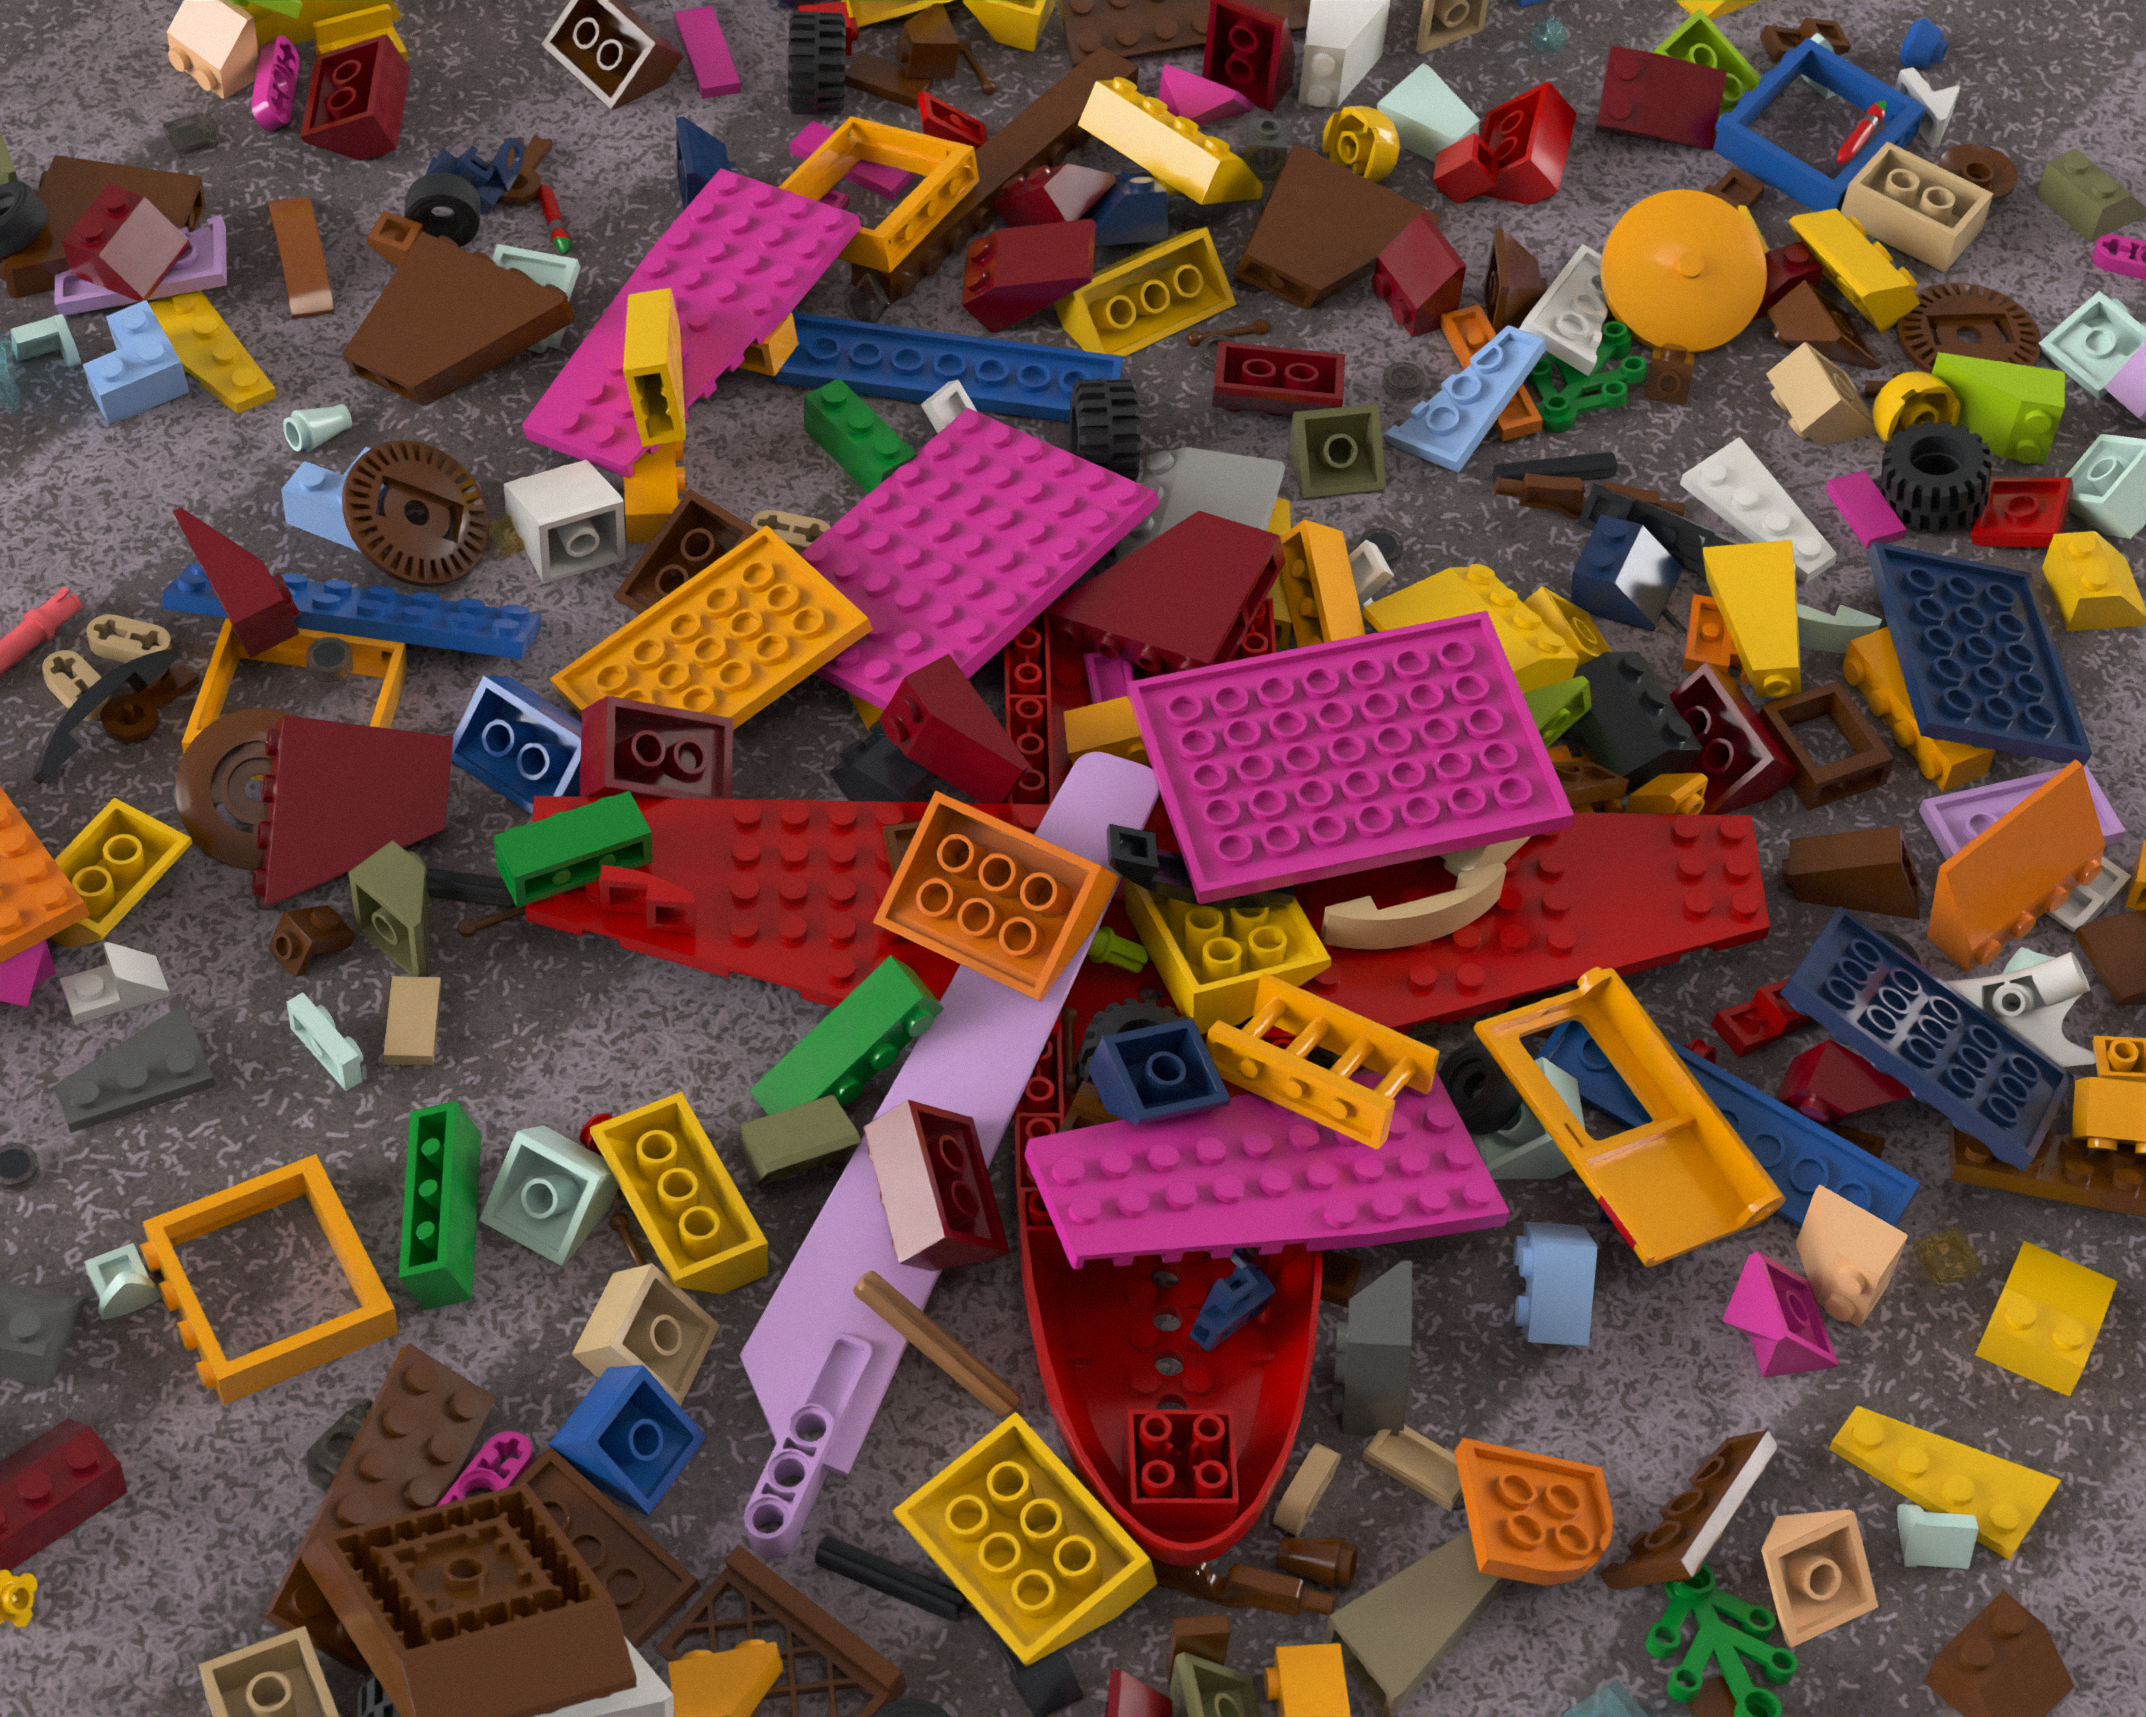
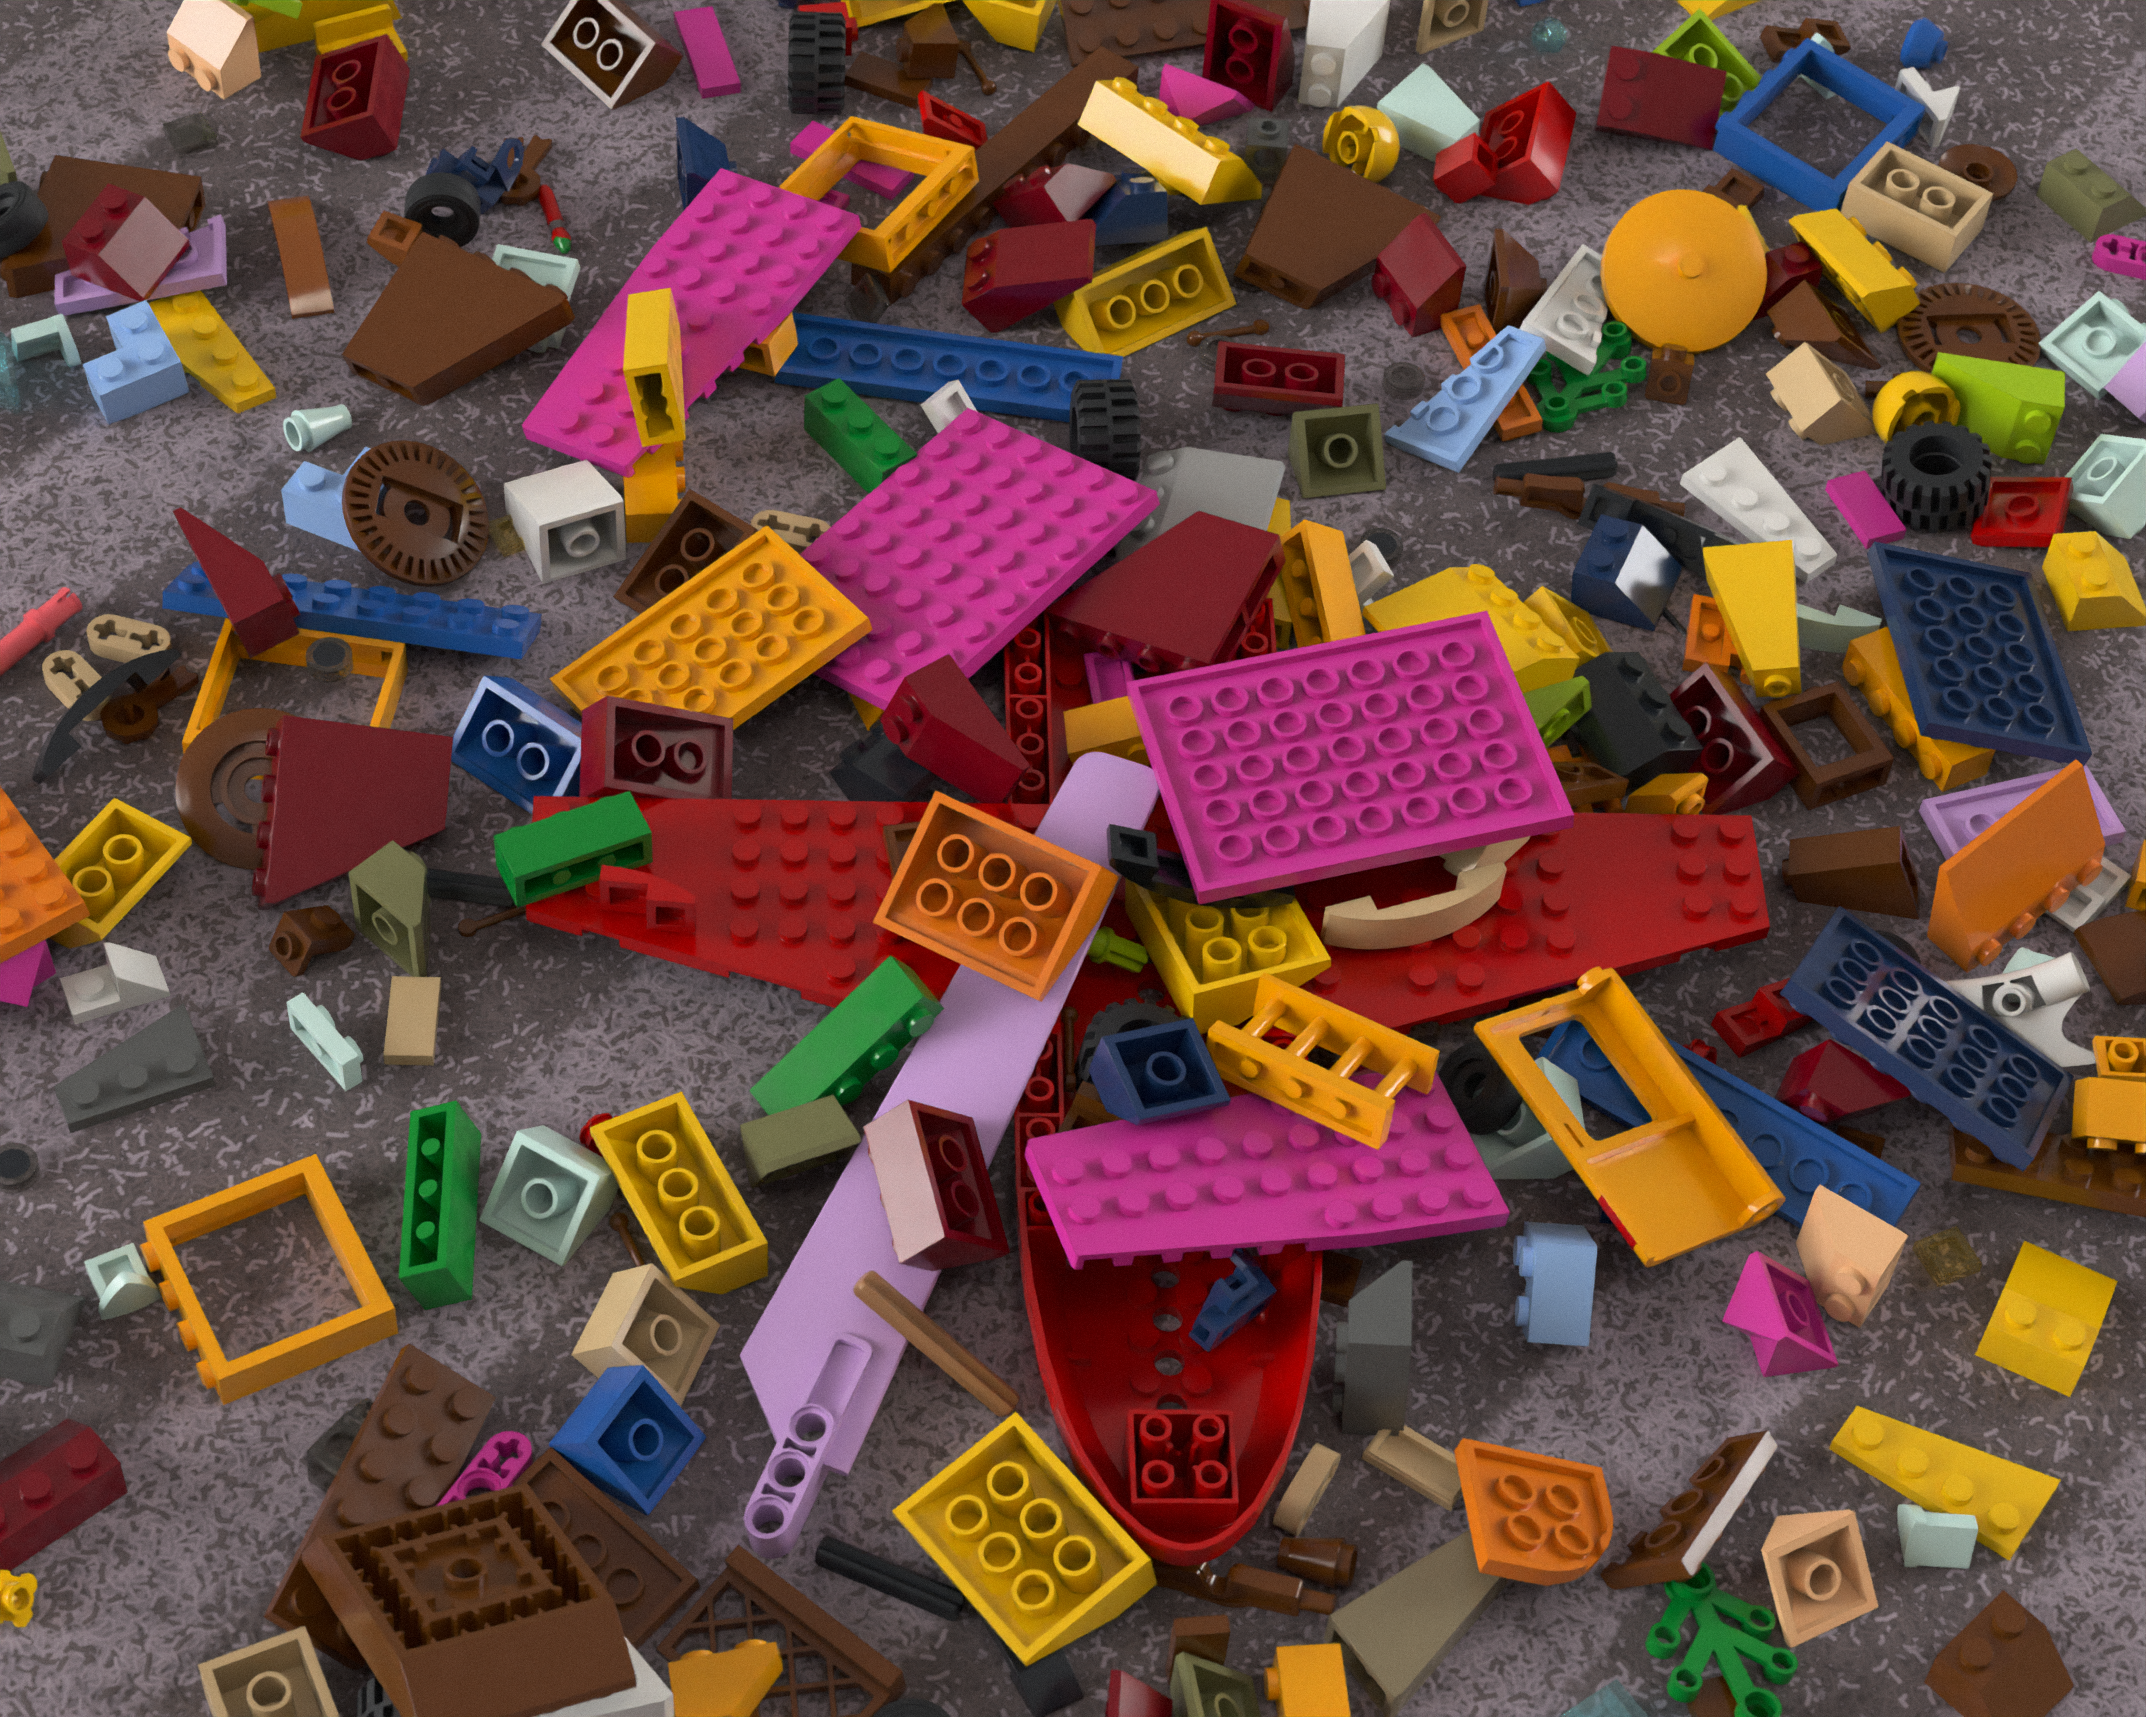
dark pink beam [251,36,300,132] -> none
red piece [1837,101,1888,164] -> none

